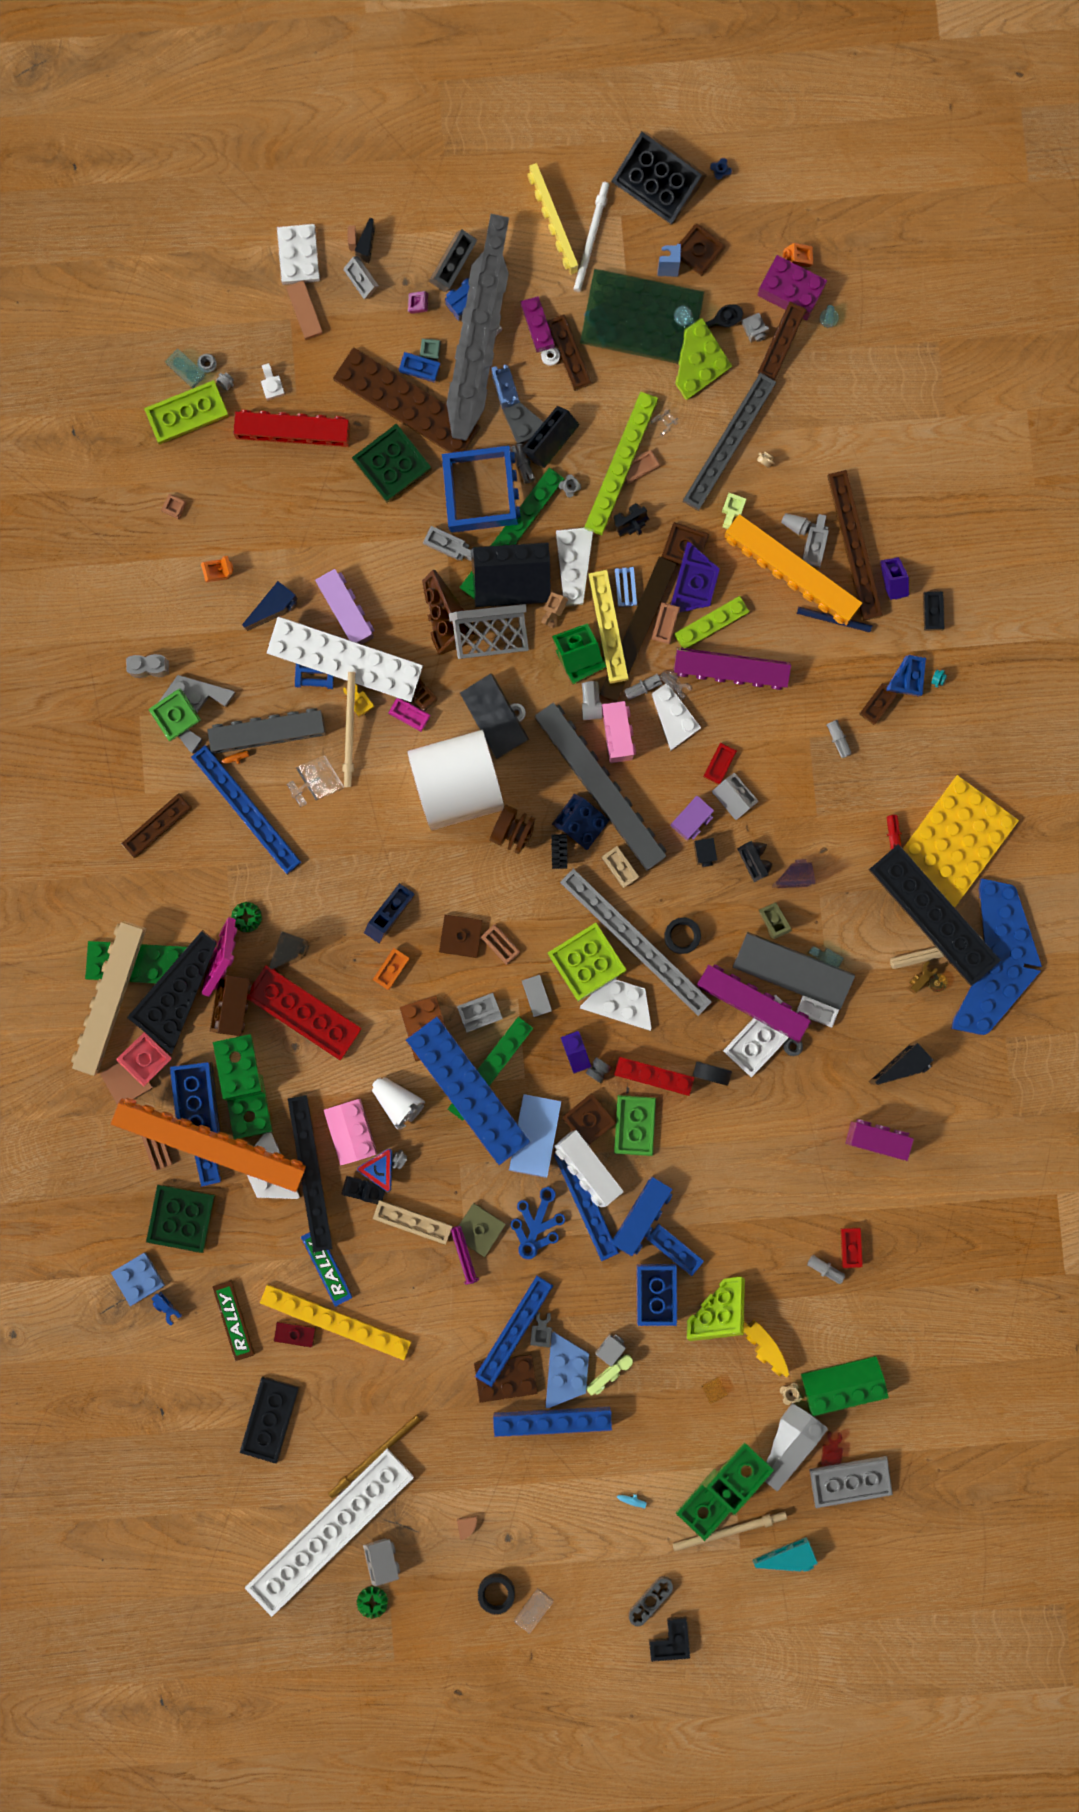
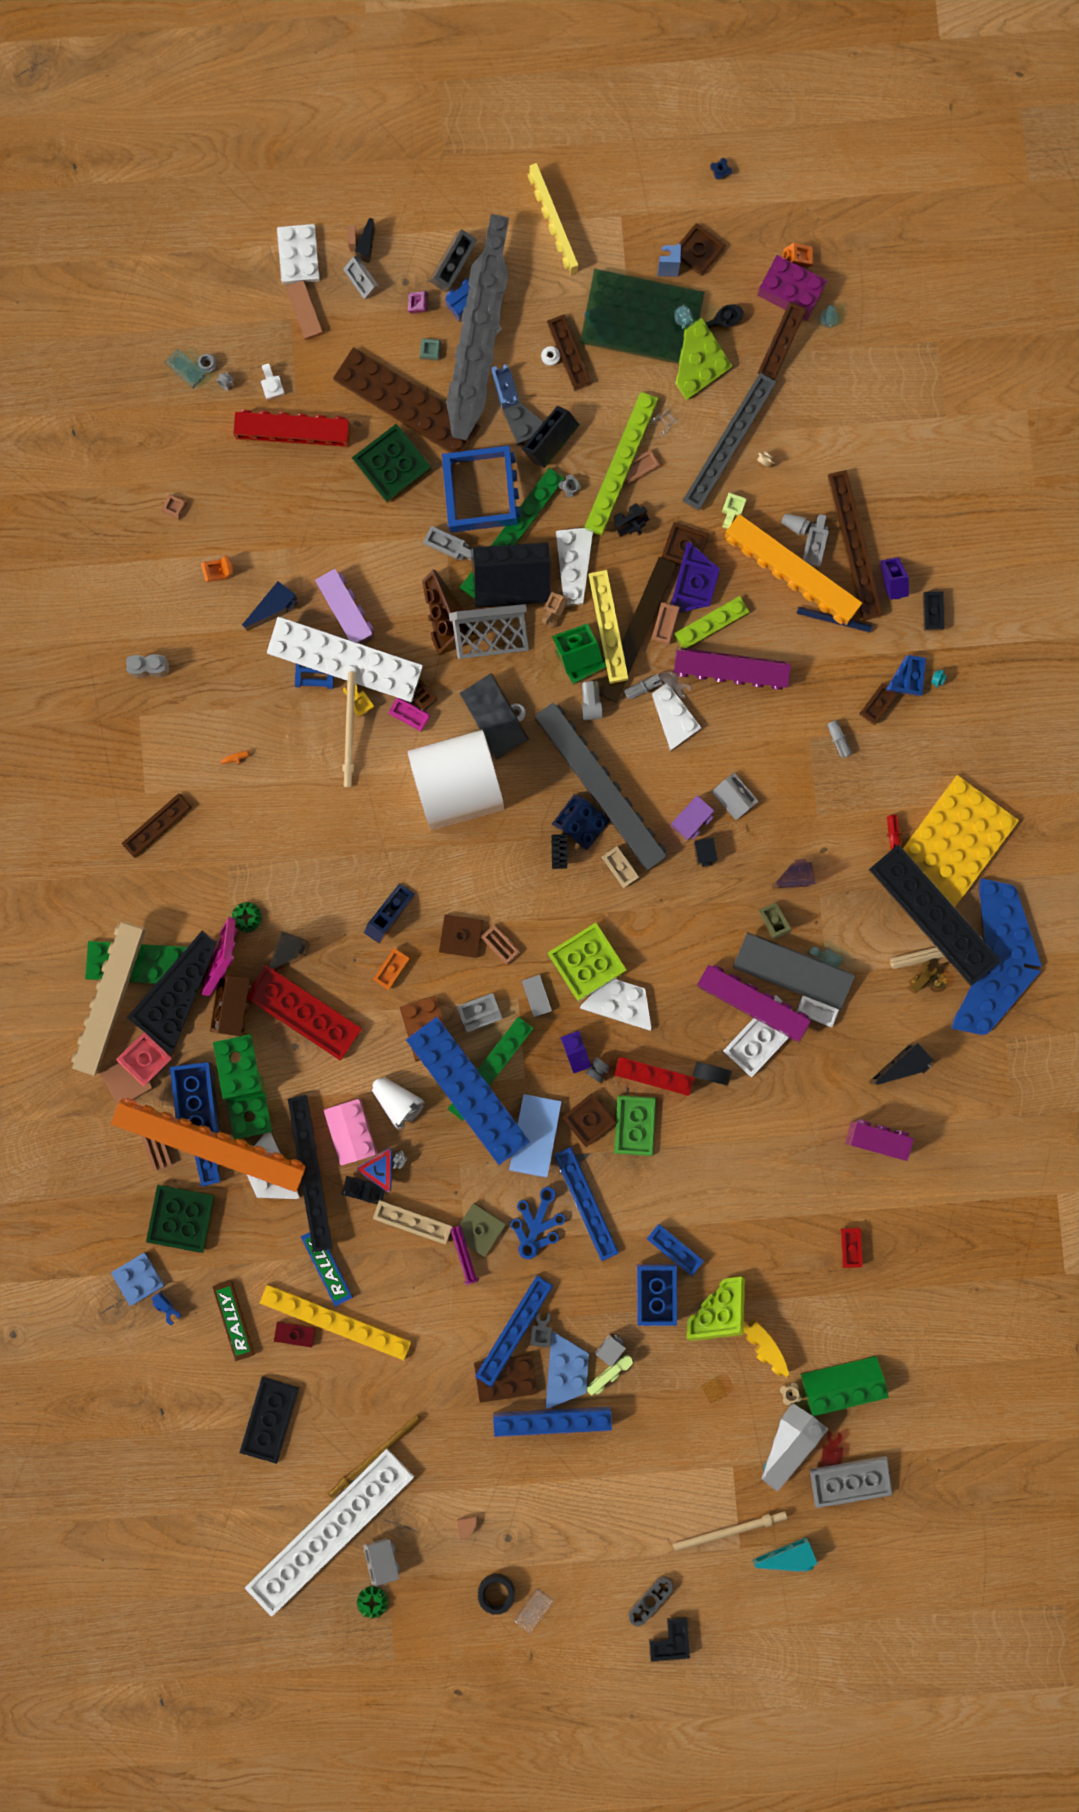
lime plate [144,380,229,445] -> none
bright green tile [148,688,202,741] -> none
light grey wing [159,675,236,753] -> none
blue tile [191,745,302,875] -> none
dark grey brick [207,708,326,754] -> none
clear plate [286,755,344,807] -> none
blue plate [399,352,441,383] -> none
reddish brown wheel [489,805,536,854] -> none
light grey pin [511,444,535,484] -> none
magenta plate [521,296,555,353] -> none
white brick [554,1130,624,1207] -> none
light grey plate [560,869,711,1016] -> none
white bar [574,182,610,292] -> none
bright pink wedge [602,701,636,763] -> none
blue brick [610,1177,672,1256] -> none
black slope [611,131,707,225] -> none
light blue tile [615,567,637,607] -> none
medium azure helmet [617,1494,647,1509] -> none
black tyre [664,917,701,954] -> none
green bracket [675,1442,774,1541] -> none
red tile [703,743,737,785] -> none
black tile [737,841,772,882] -> none
light grey bracket [741,313,769,343] -> none
dark grey plate [783,1038,803,1056] -> none
light grey axle [807,1255,845,1284] -> none

